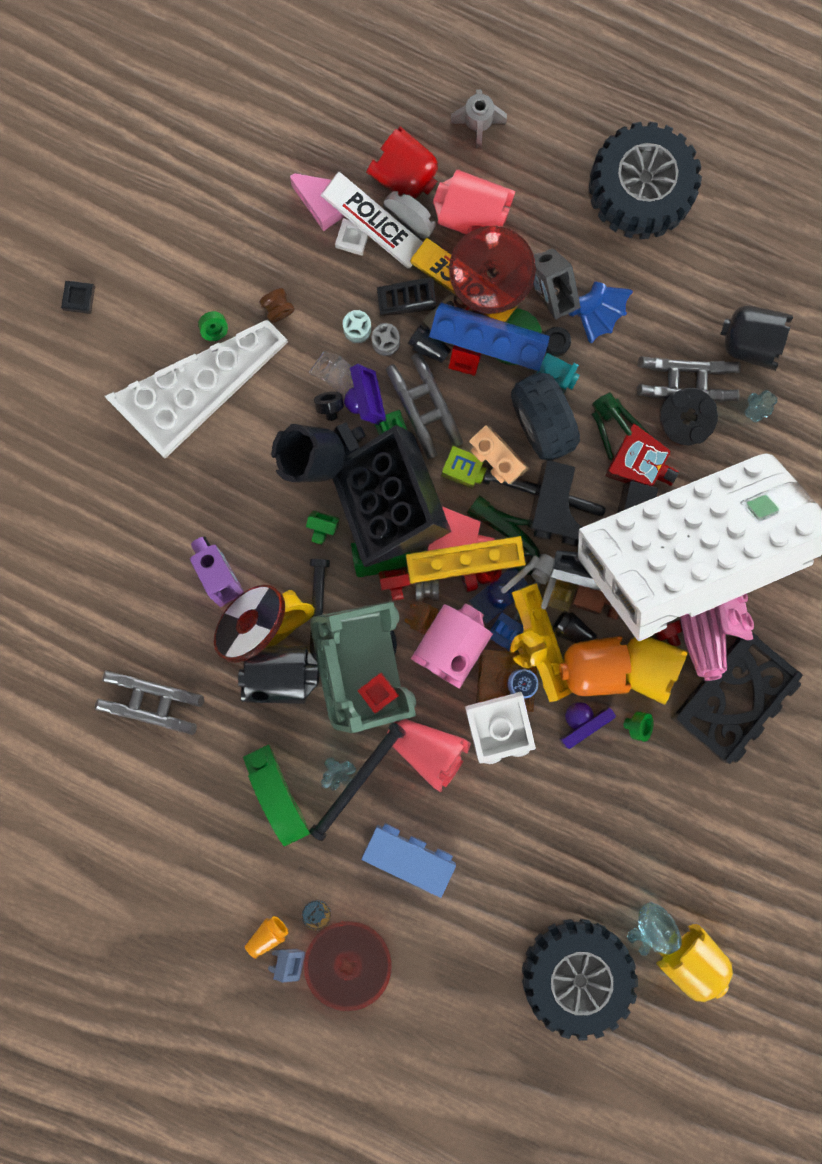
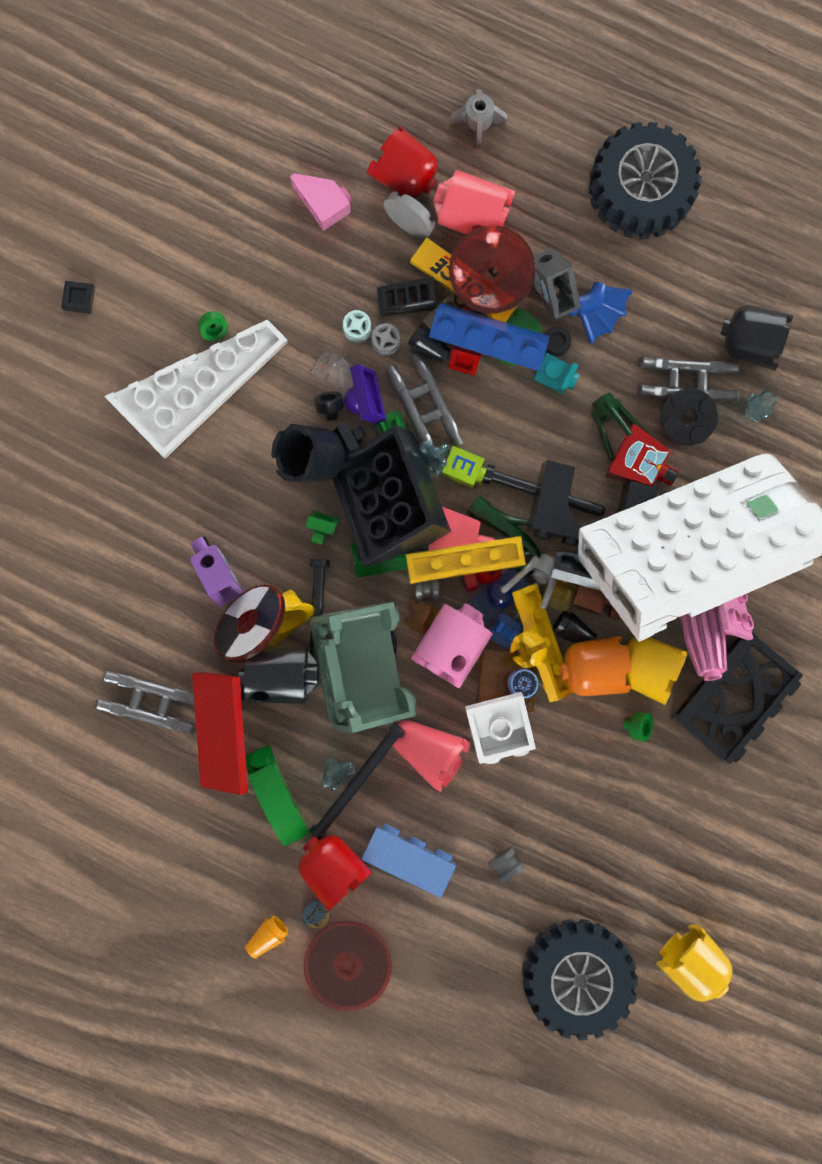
reddish brown wheel [259,288,295,323] -> none
sand blue tile [268,949,306,983] -> none
white tile [320,172,423,269] -> none
white plate [335,218,368,256] -> none
red tile [357,672,399,714] -> none
red tile [379,567,410,601] -> none
light nougat plate [469,425,530,484] -> none
black wheel [511,372,580,461] -> none
dark purple tile [559,702,616,749] -> none
clear light blue hair [627,902,682,956] -> none
red tile [655,619,682,647] -> none
none -> red tile [192,672,248,795]
none -> red cylinder [298,835,372,912]
none -> clear light blue plant [419,441,450,476]
none -> dark grey wheel [488,847,525,883]

